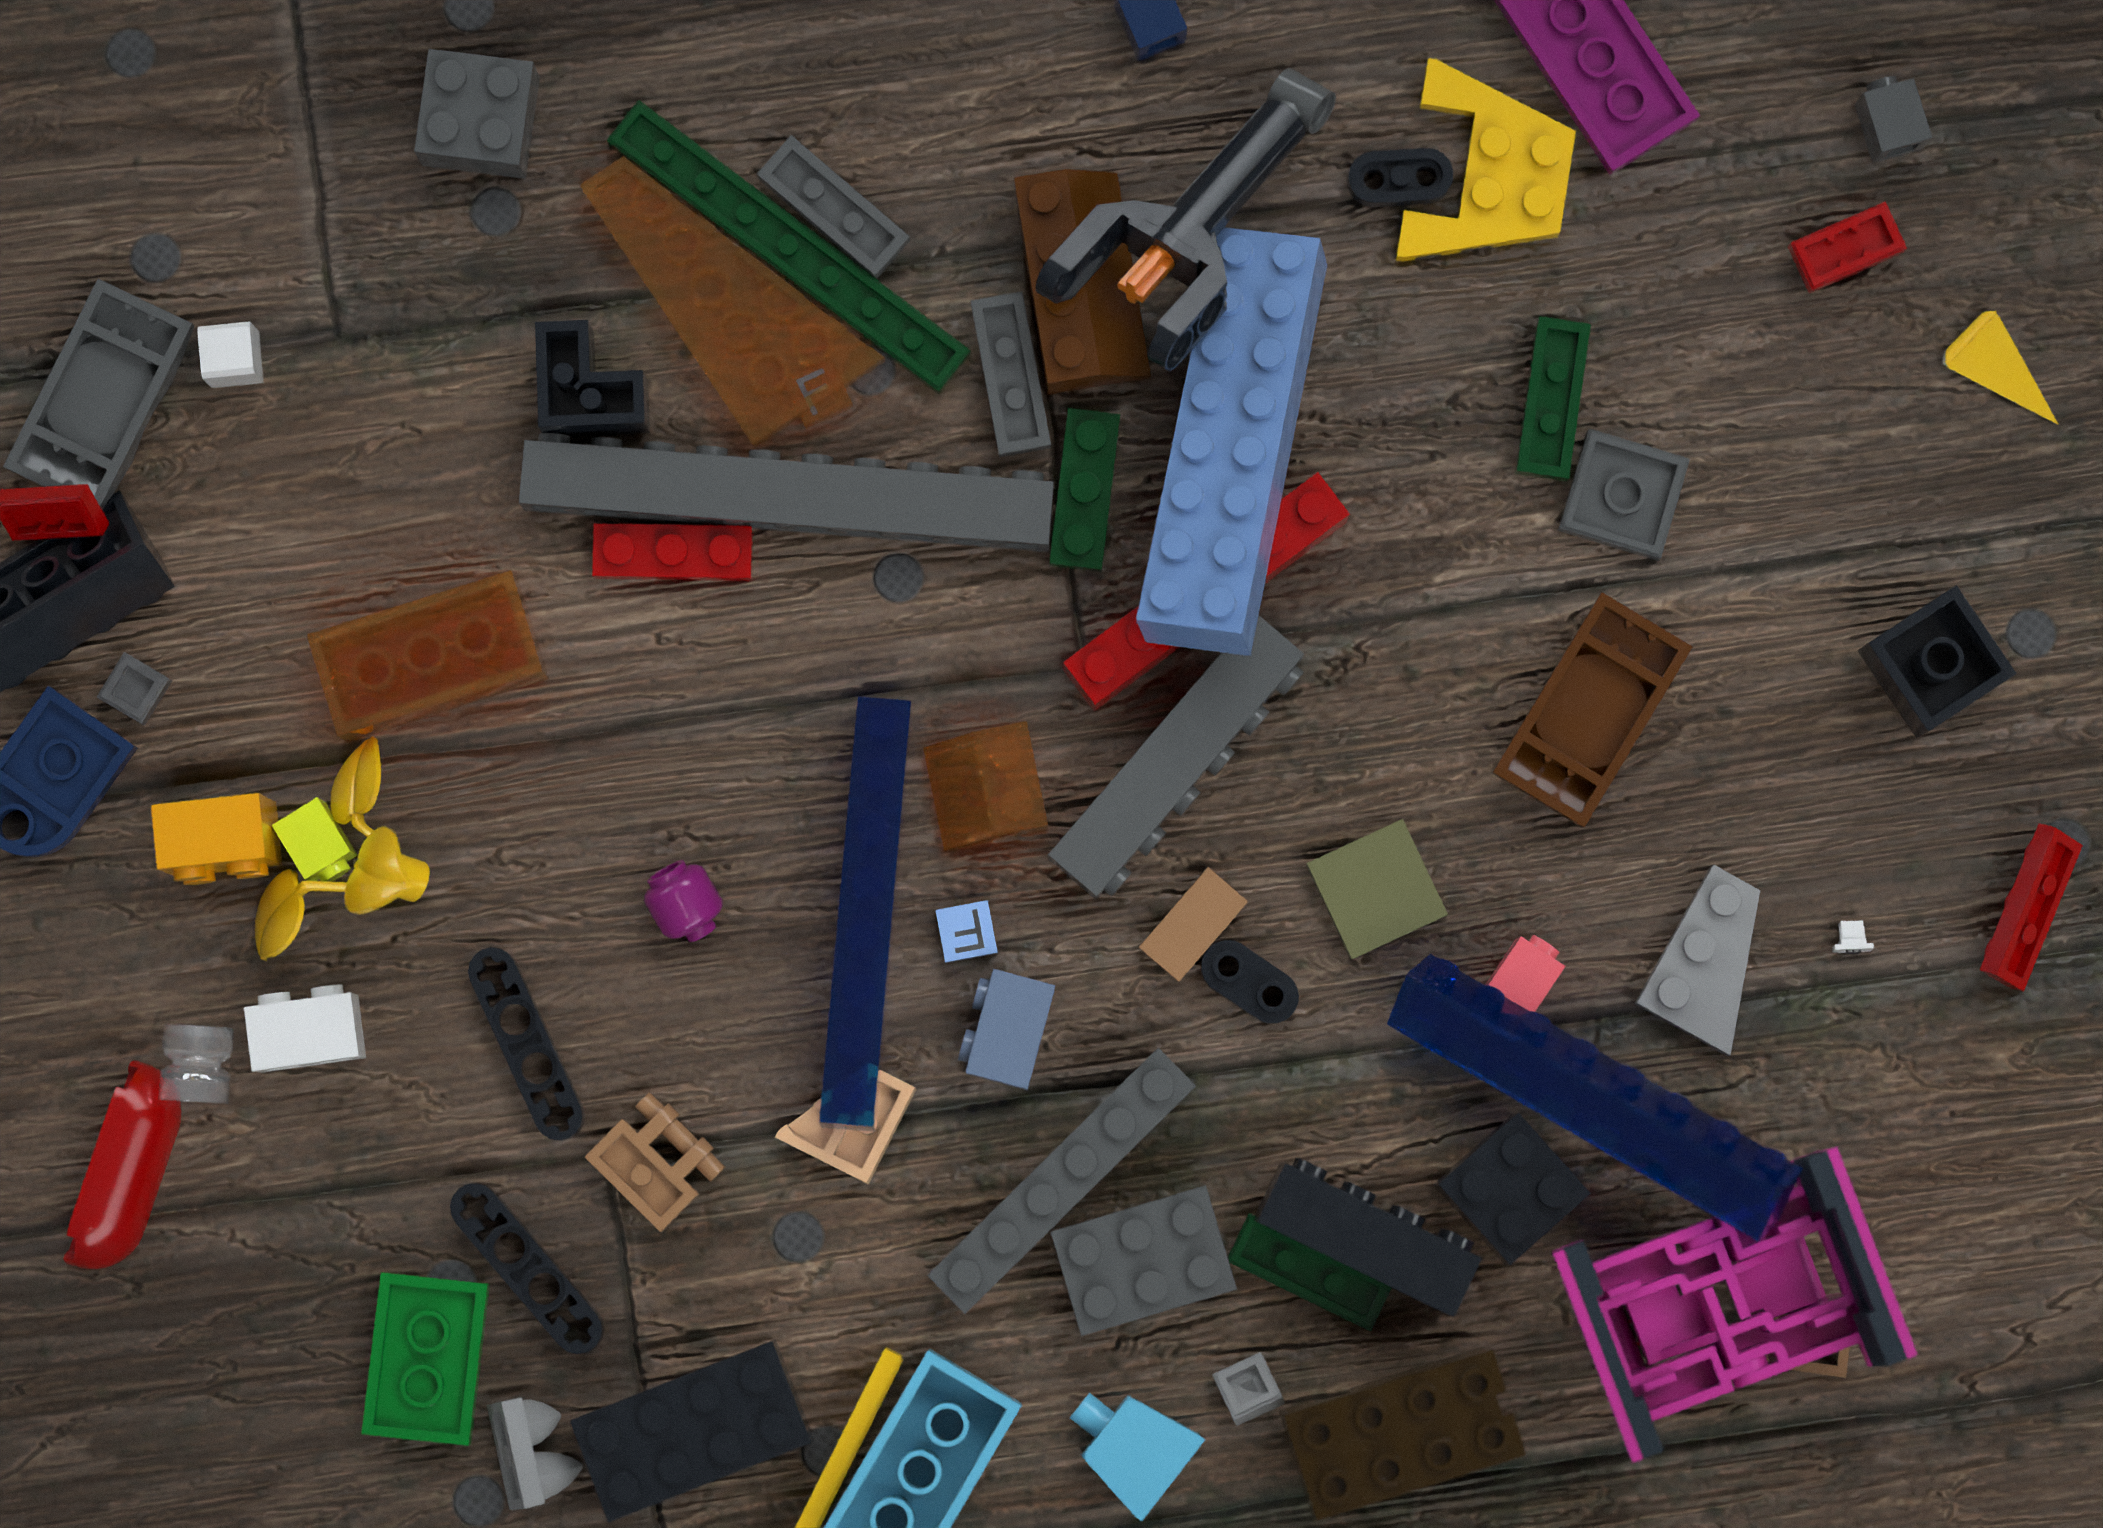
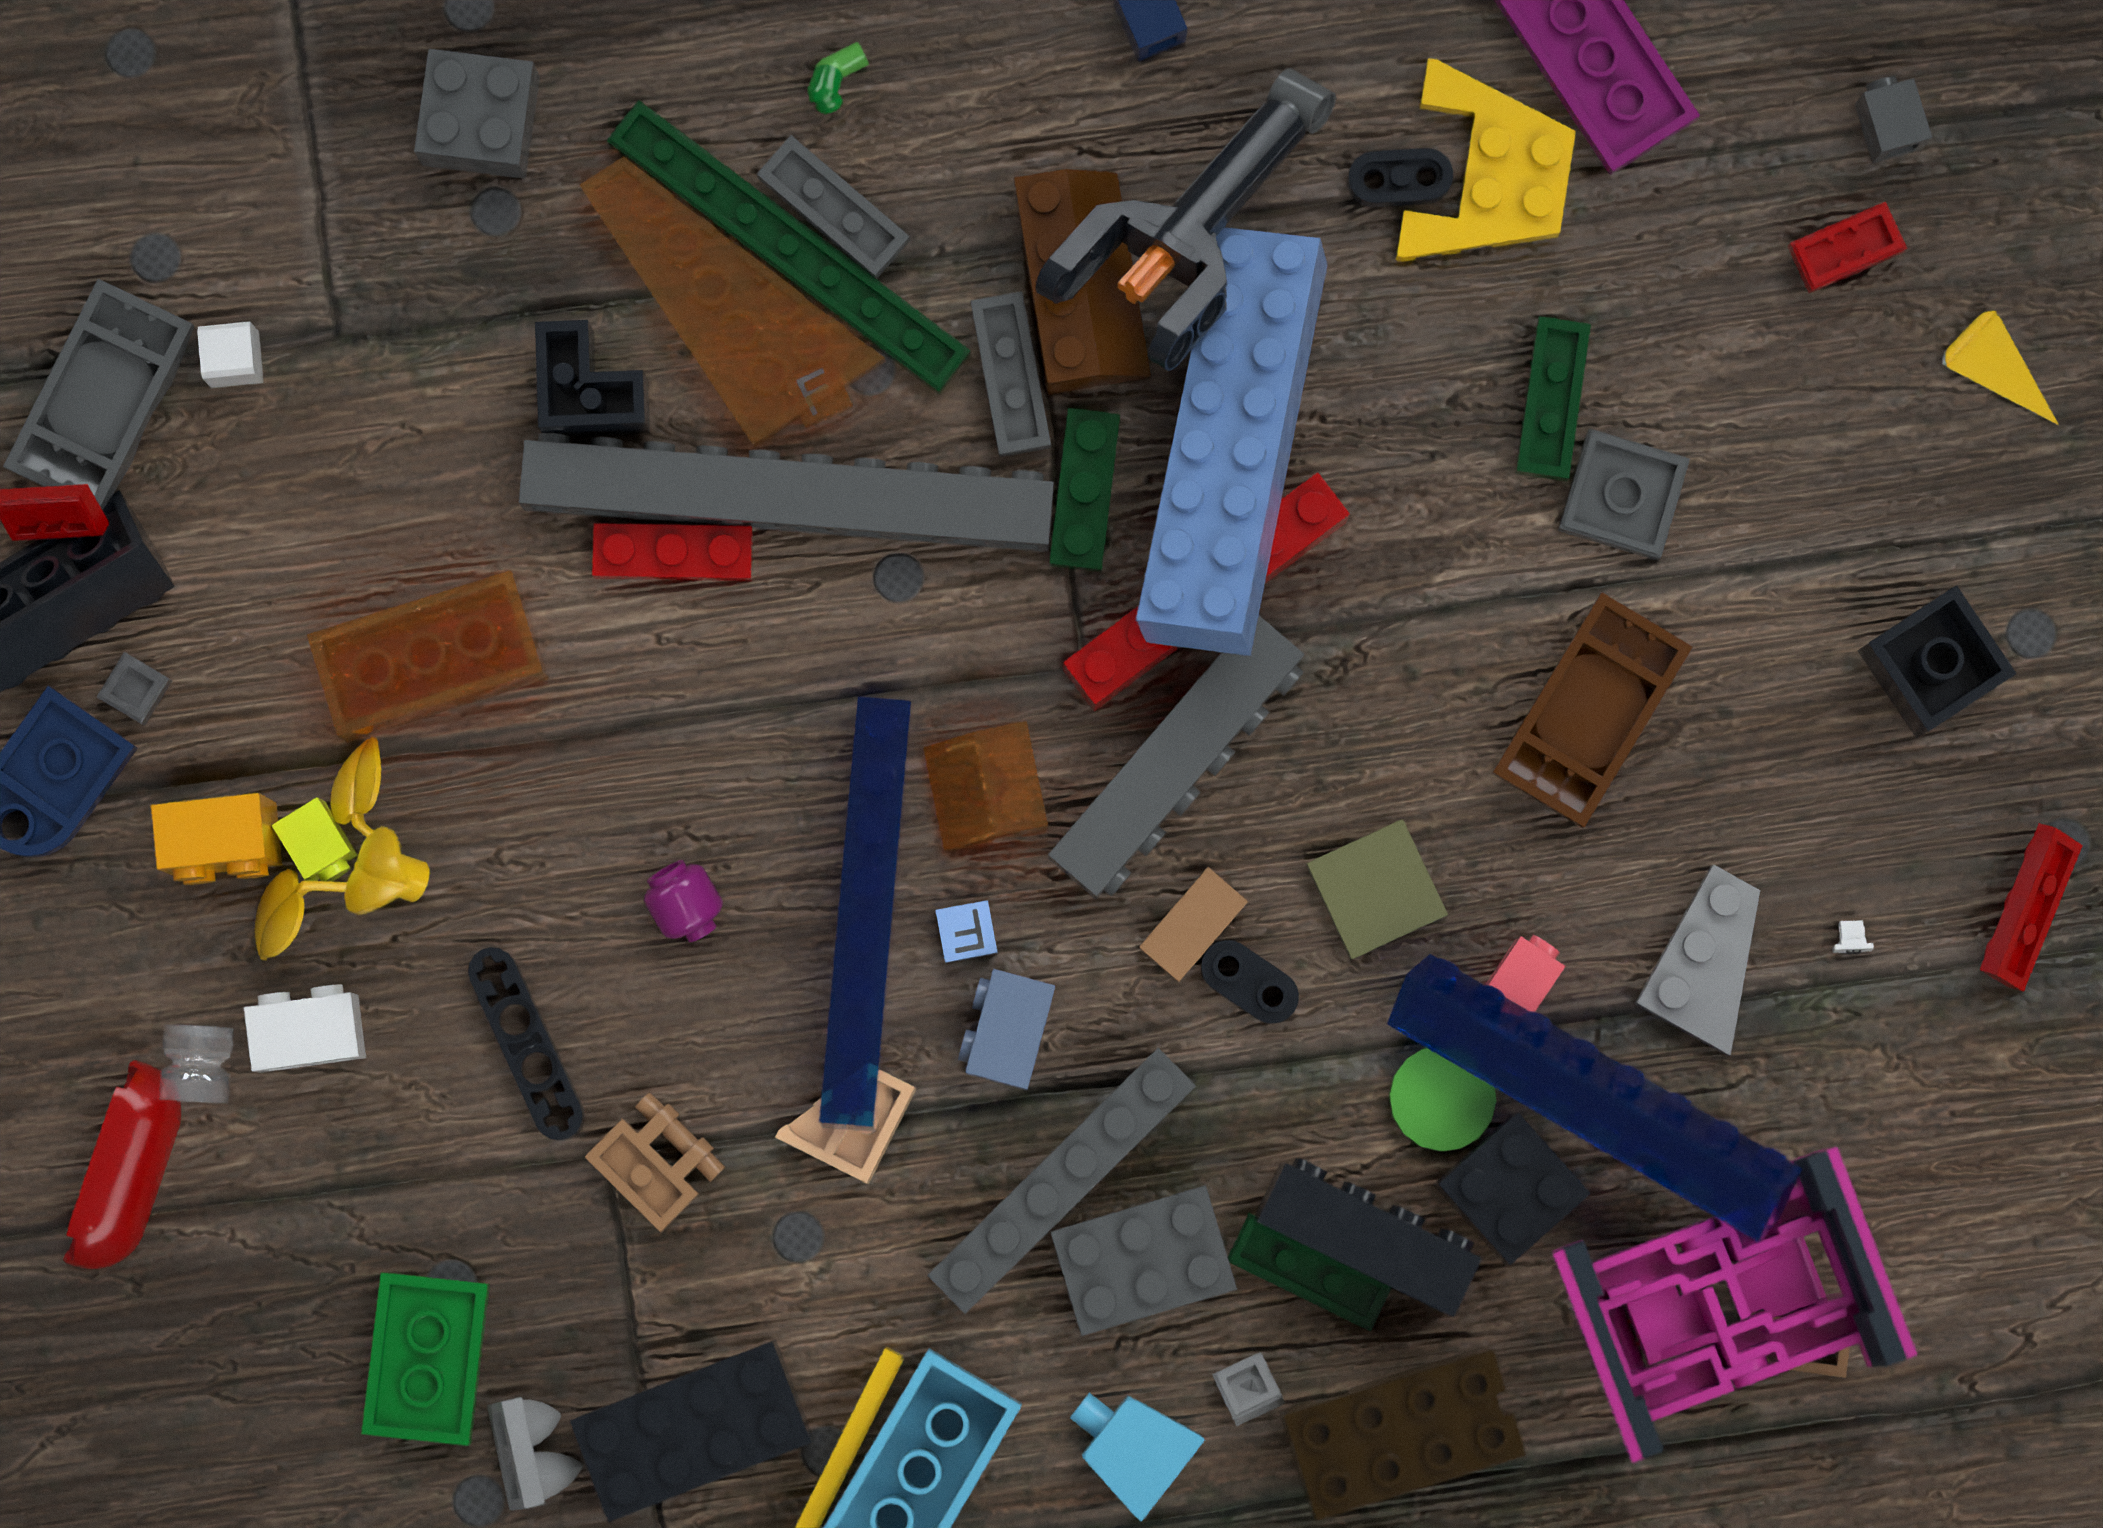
black beam [450,1183,605,1354] -> none
none -> arm [807,42,869,114]
none -> bright green tile [1389,1045,1496,1152]

